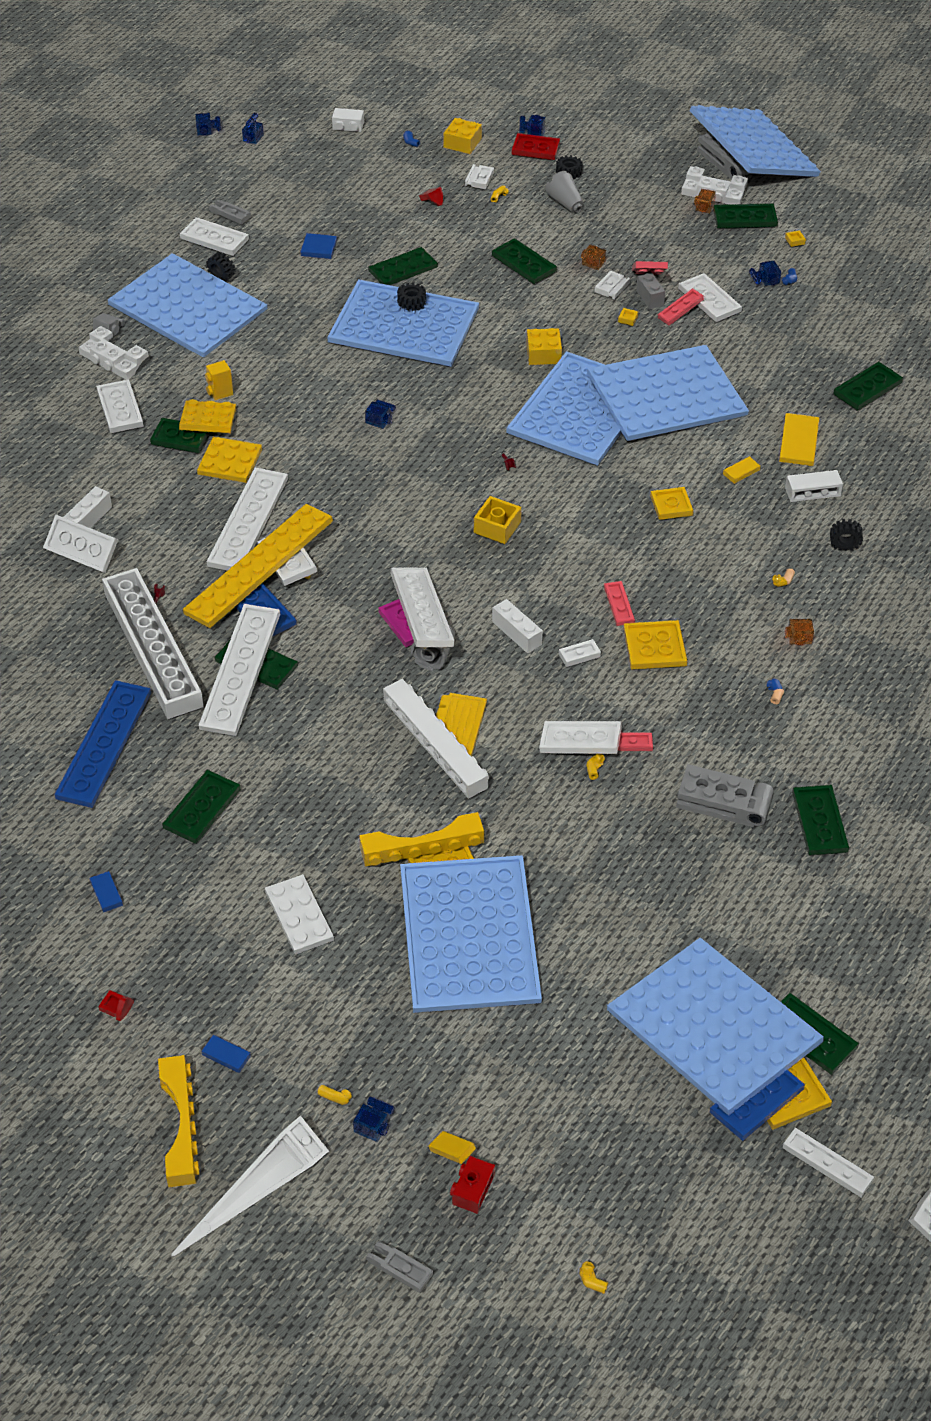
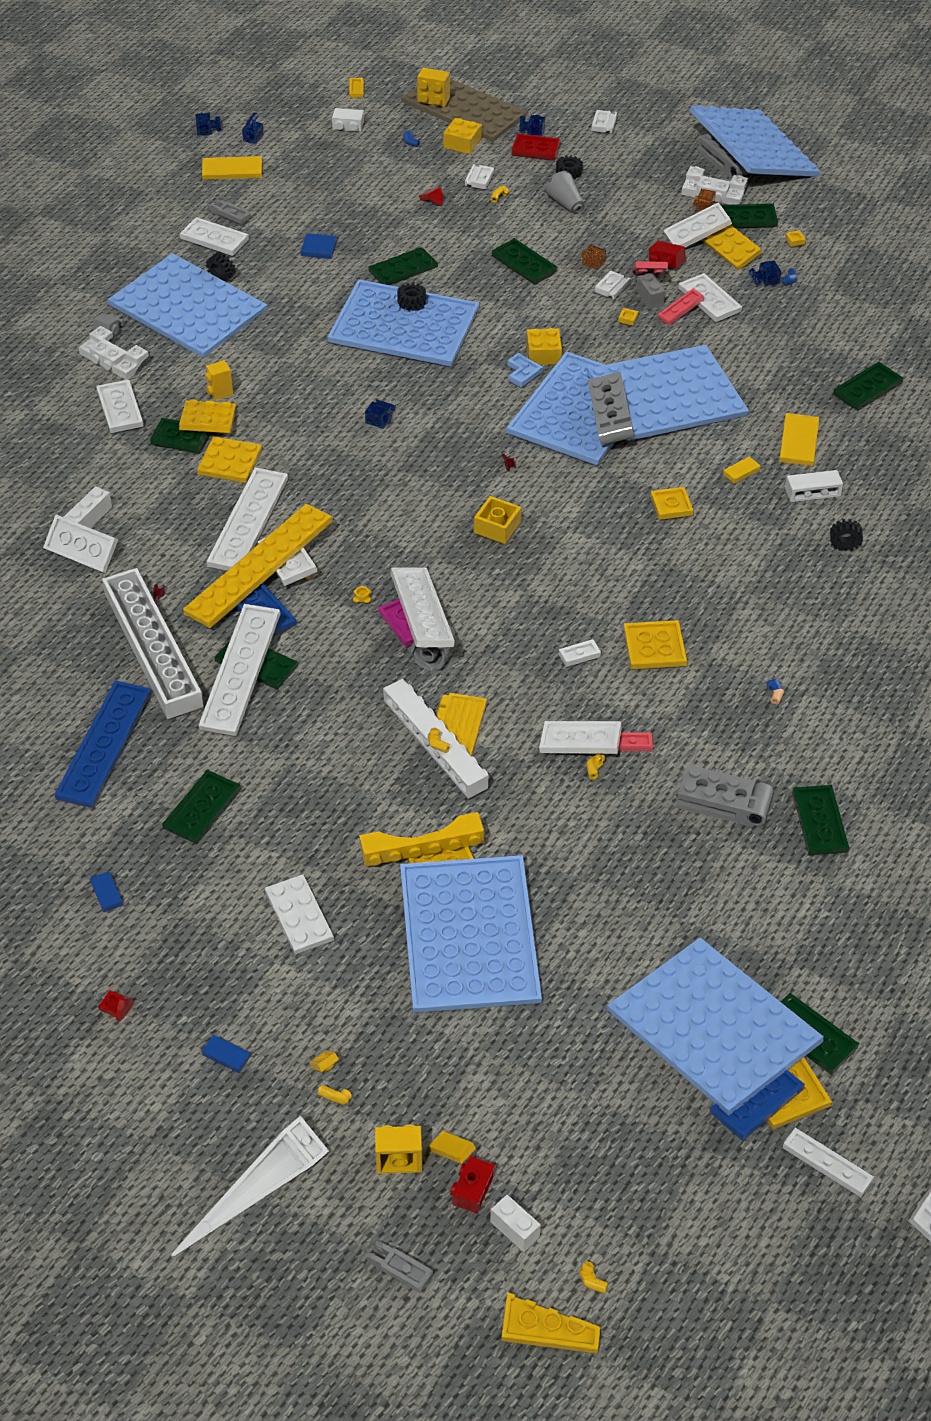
yellow arch [158,1055,200,1188] -> none
clear blue brick [353,1096,395,1143] -> none
white brick [492,599,543,653] -> none
coral tile [604,581,635,626] -> none
arm [772,569,795,587] -> none
clear orange brick [785,619,814,645] -> none
none -> yellow tile [202,156,262,180]
none -> yellow plate [309,1050,339,1072]
none -> yellow tile [349,78,364,98]
none -> yellow plate [353,586,372,603]
none -> yellow brick [375,1124,422,1174]
none -> dark tan plate [401,78,527,142]
none -> yellow brick [417,68,450,107]
none -> yellow arm [428,728,450,753]
none -> white brick [490,1195,541,1252]
none -> yellow wing [501,1292,600,1354]
none -> light blue plate [507,353,543,387]
none -> light grey hinge [588,372,635,445]
none -> white plate [591,110,617,133]
none -> red brick [649,240,685,269]
none -> white plate [663,202,732,247]
none -> yellow plate [700,225,762,270]

